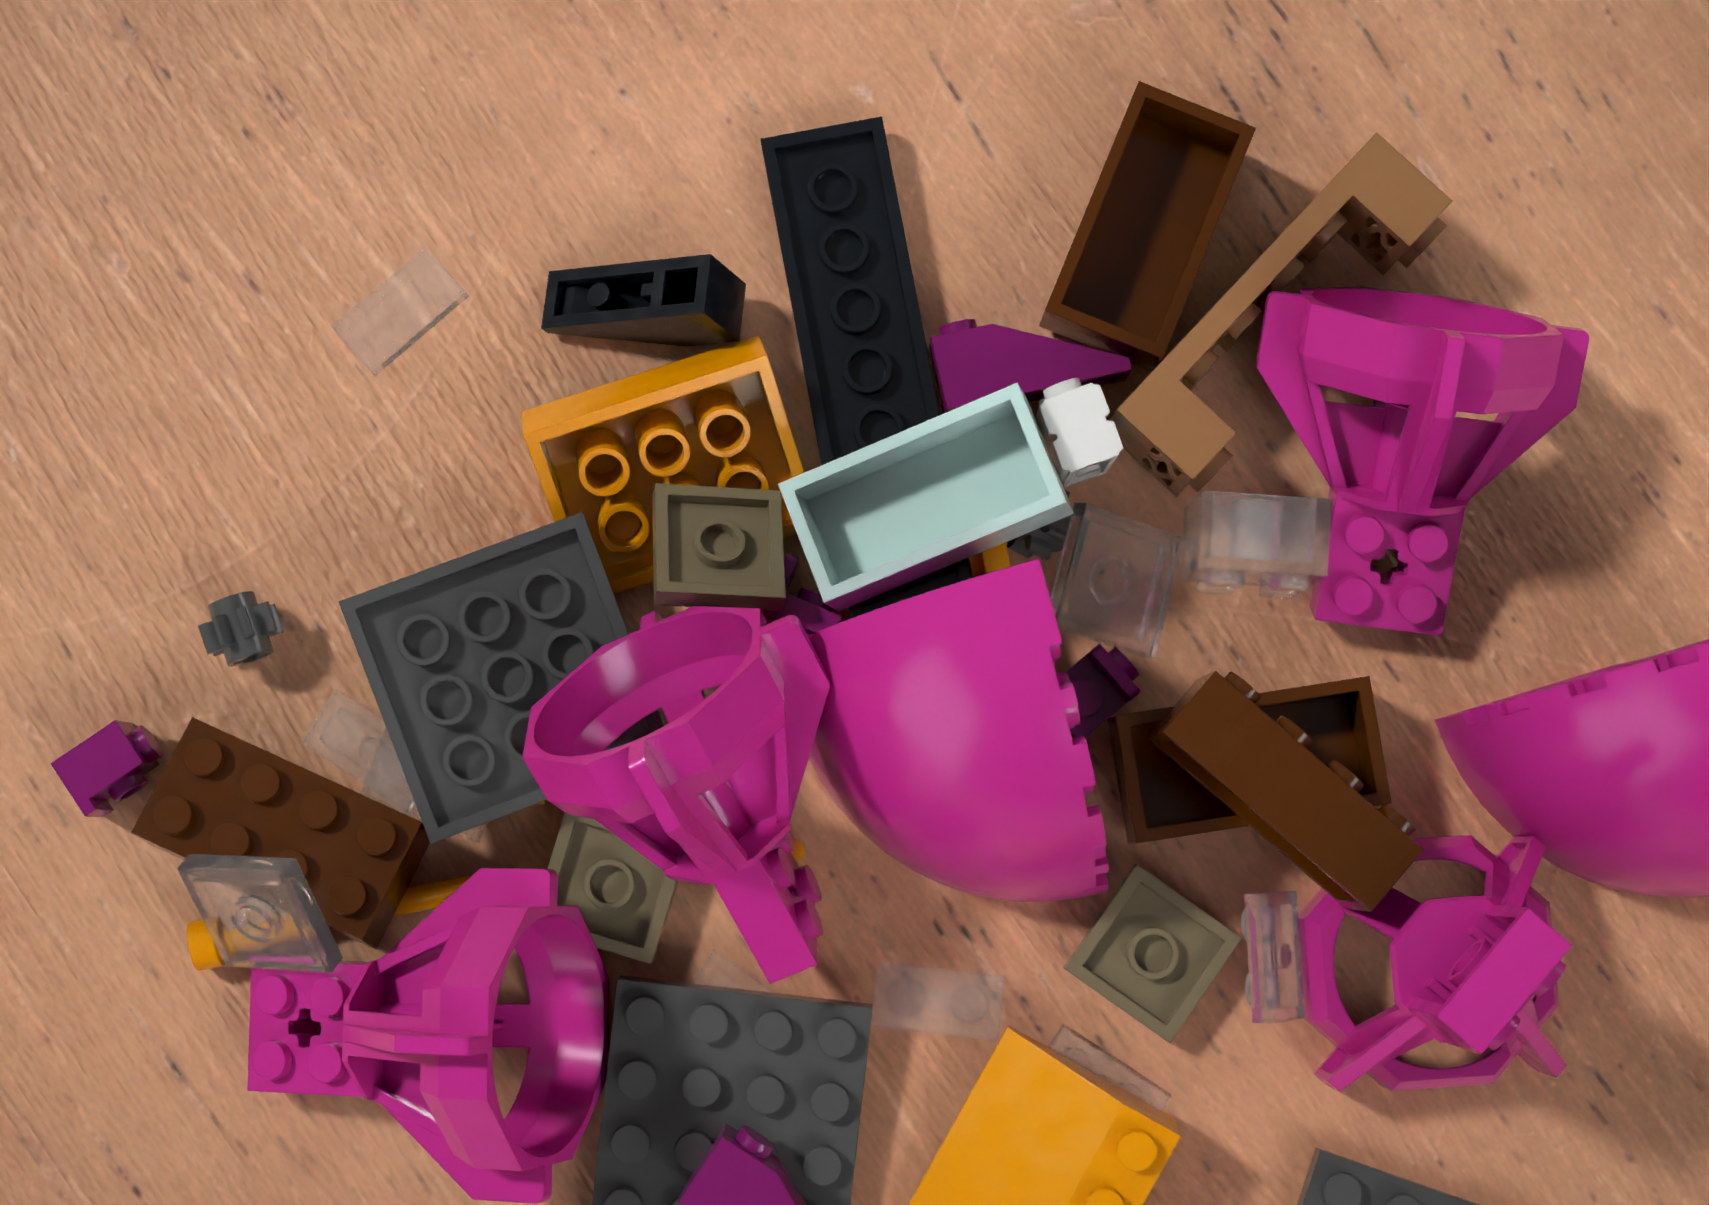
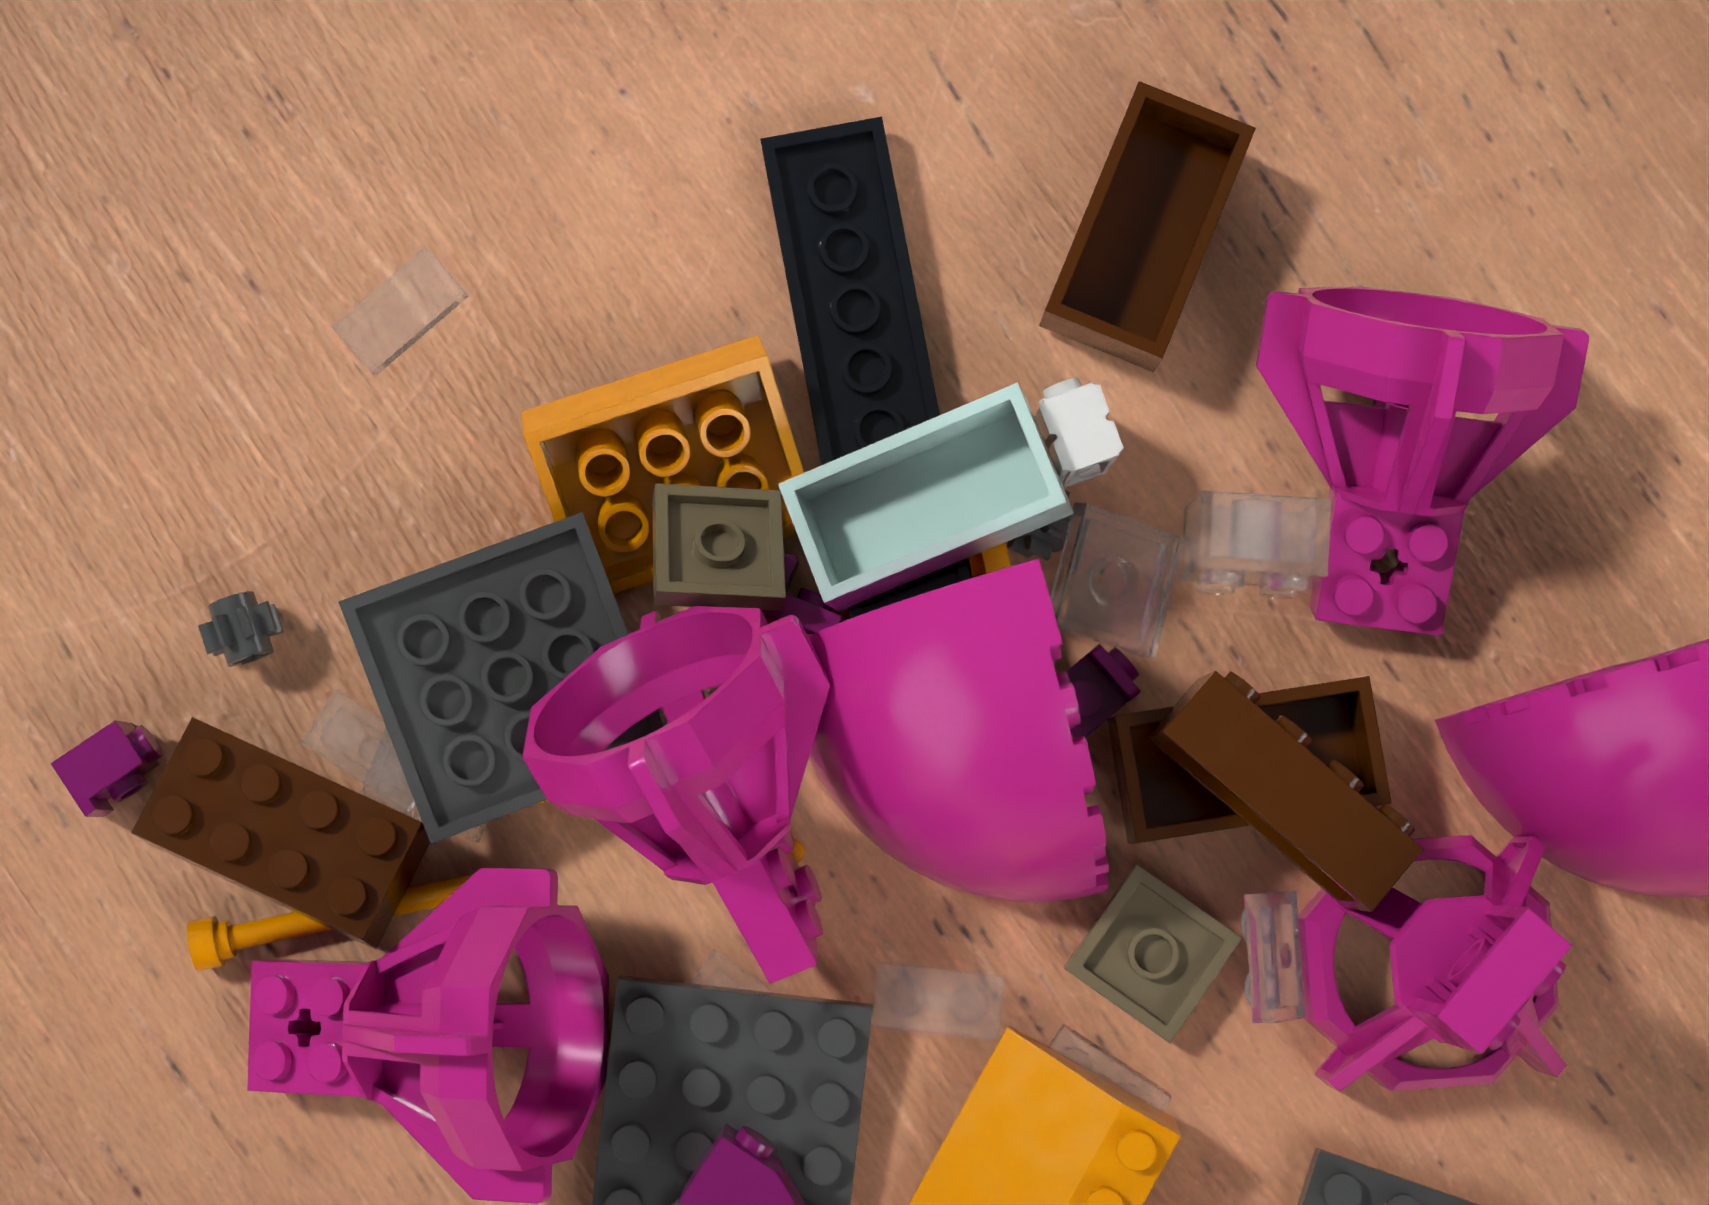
clear tile [177,854,343,973] -> none
black slope [541,254,746,346] -> none
dark tan plate [547,812,678,964] -> none
magenta slope [929,319,1132,414] -> none
medium nougat plate [1110,132,1453,497] -> none

